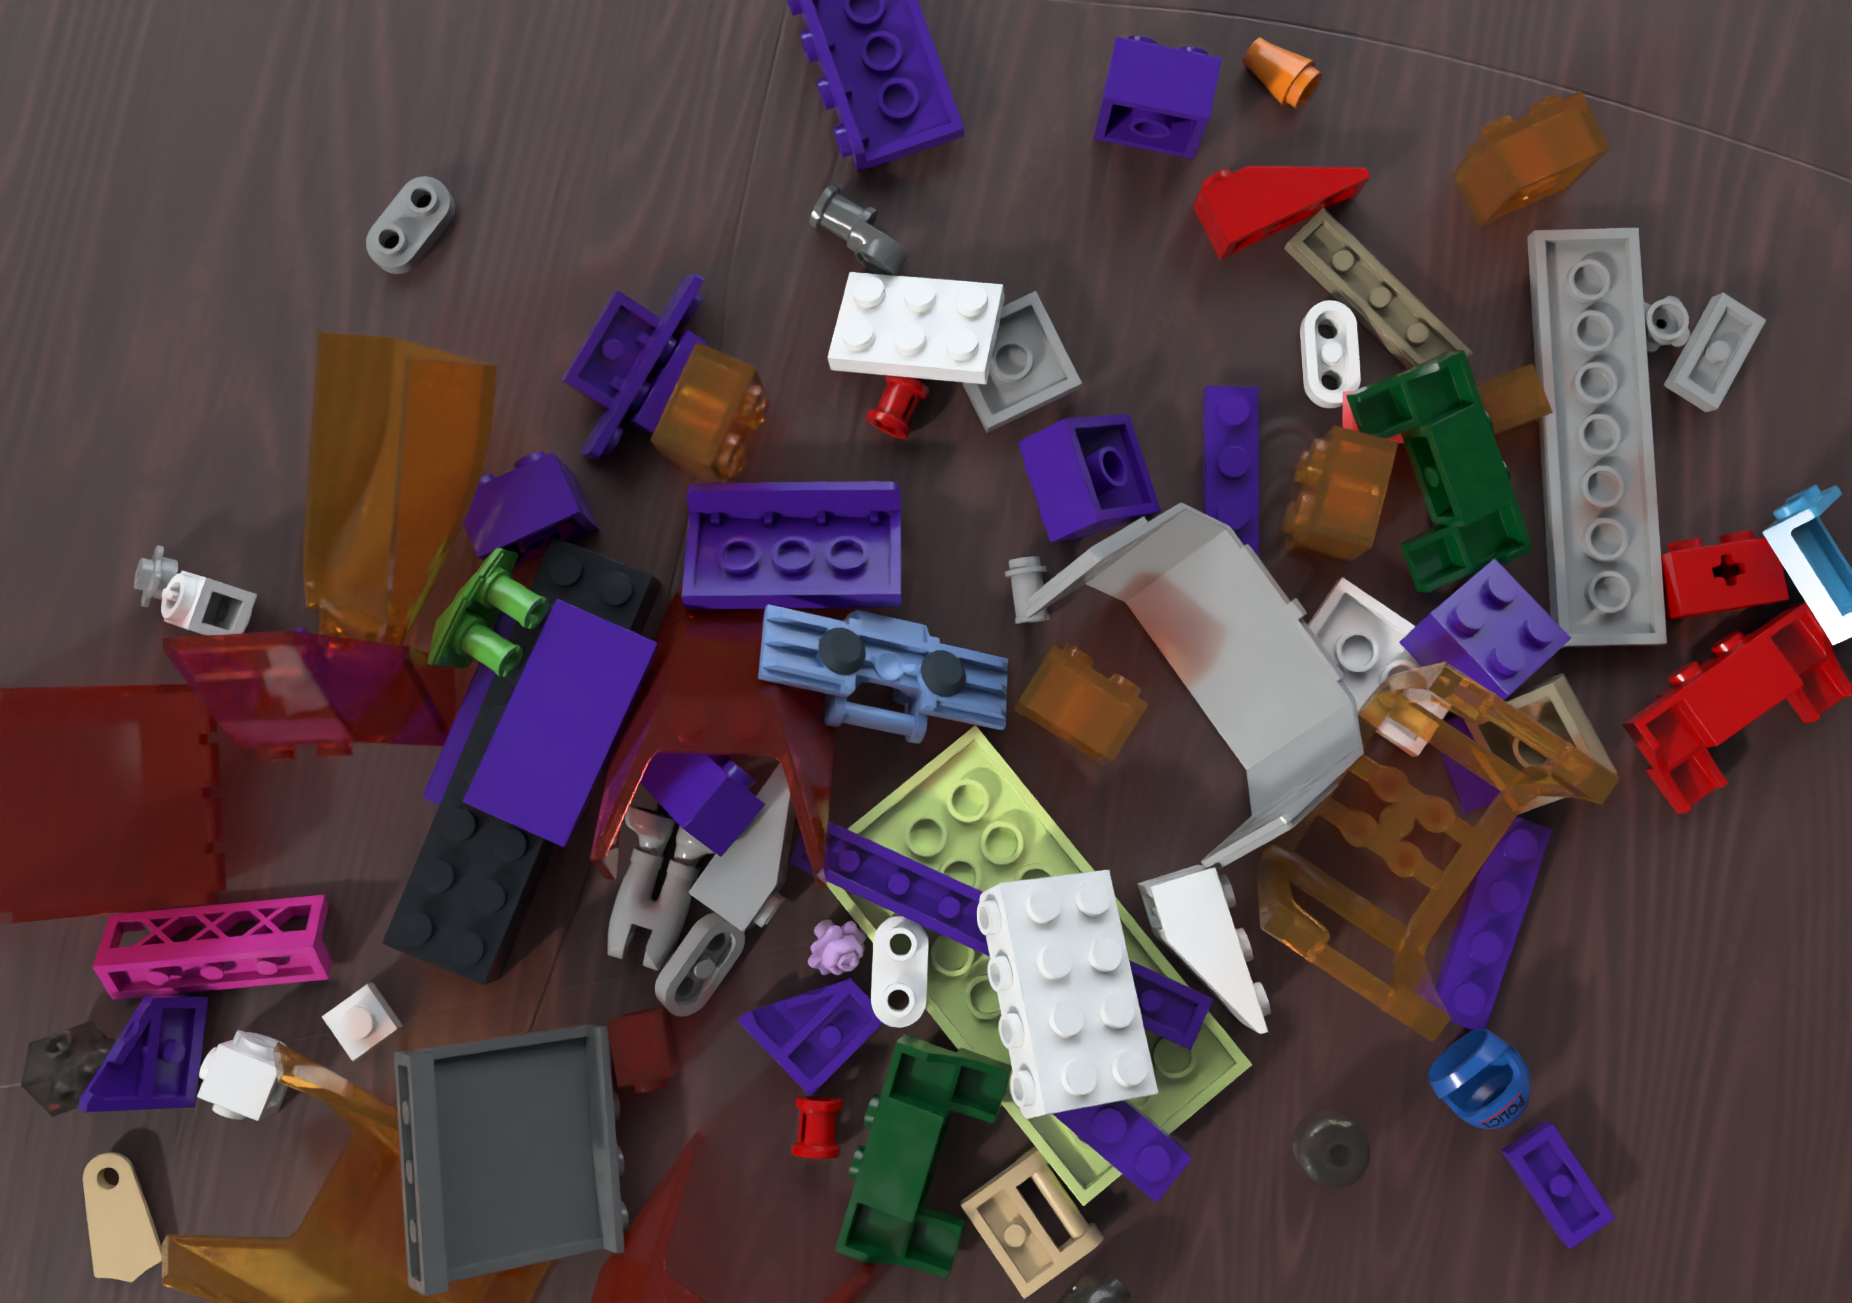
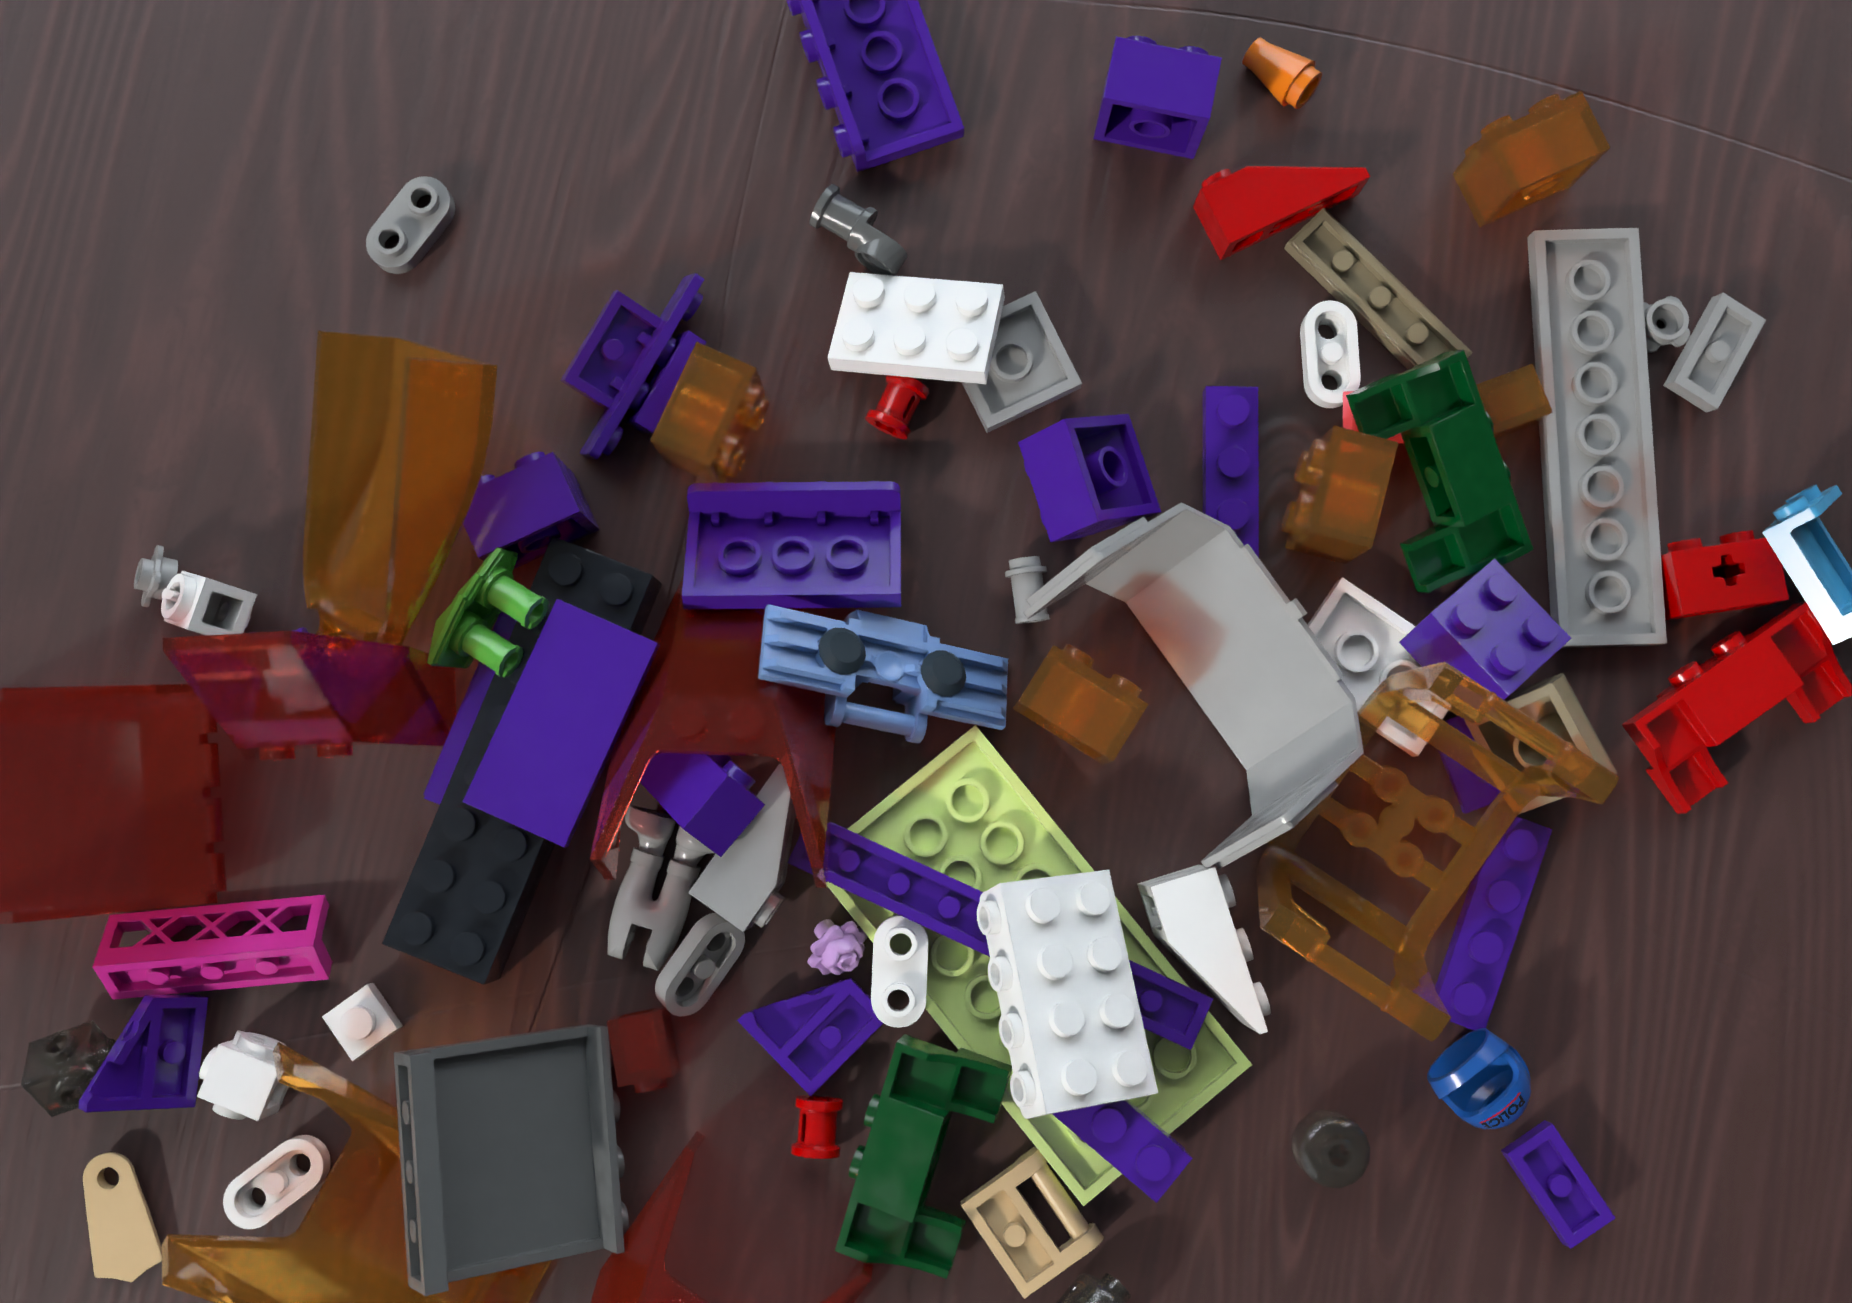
none -> white plate [223,1135,331,1229]

